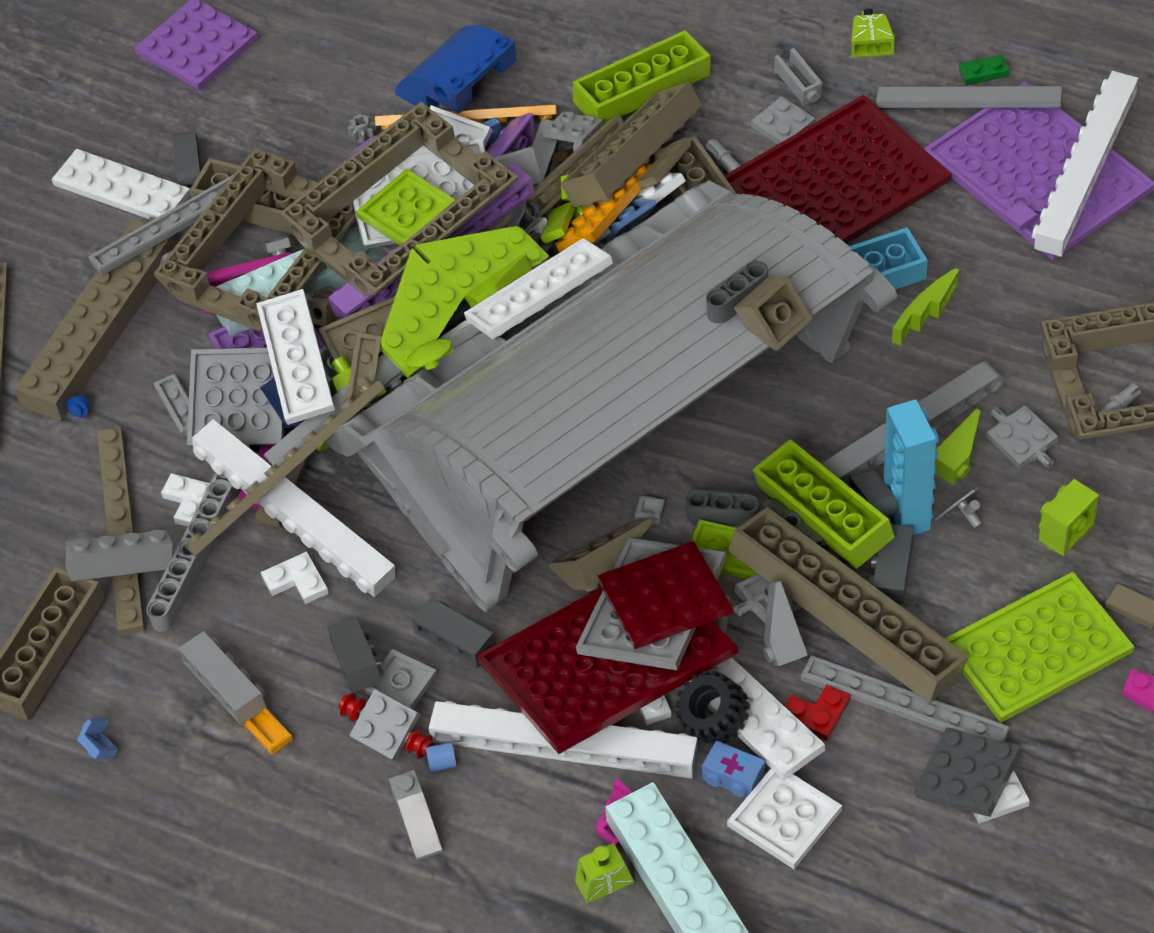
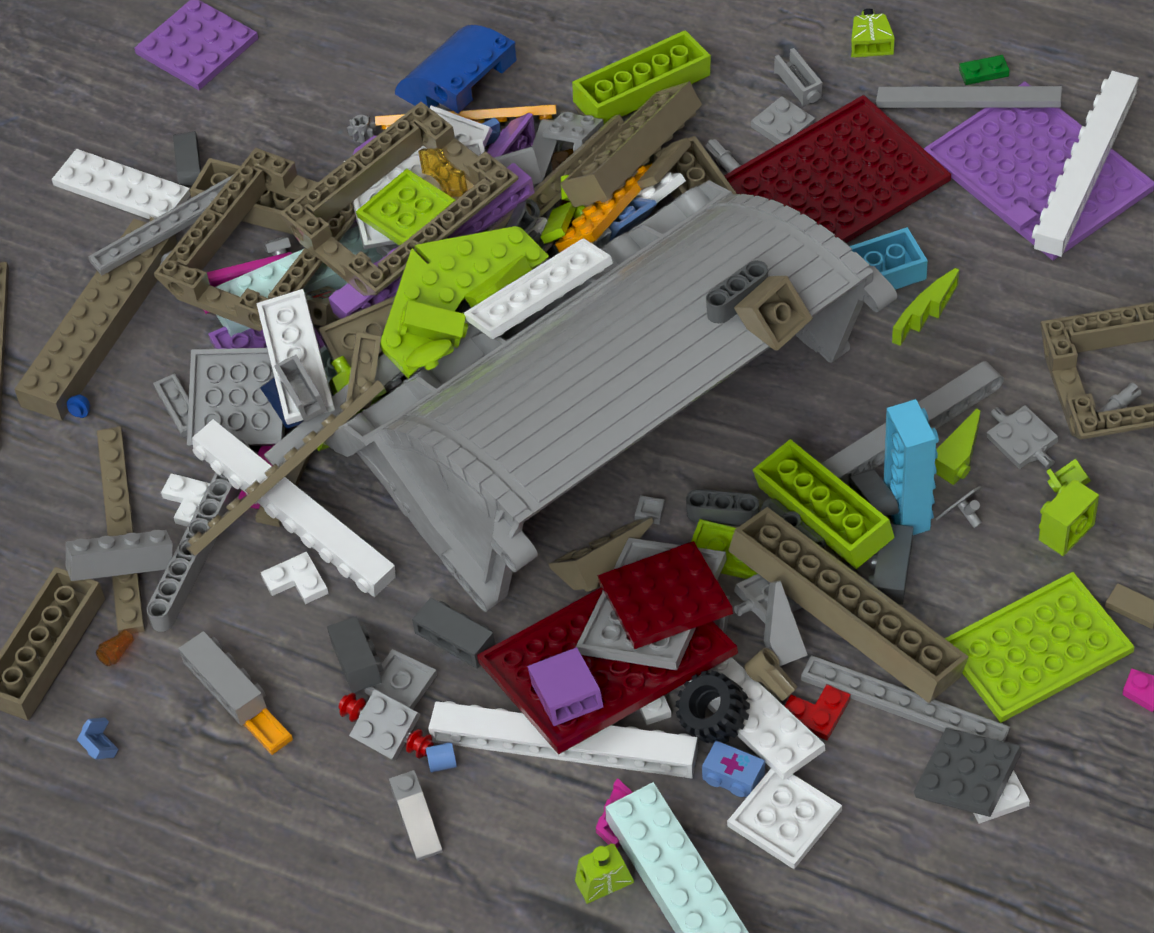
none -> clear orange cone [96,630,134,666]
none -> light grey window [274,354,327,422]
none -> lime brick [399,300,468,348]
none -> clear yellow tile [418,149,468,197]
none -> medium lavender brick [527,647,604,726]
none -> dark tan piece [744,648,798,702]
none -> lime bracket [1046,459,1091,493]

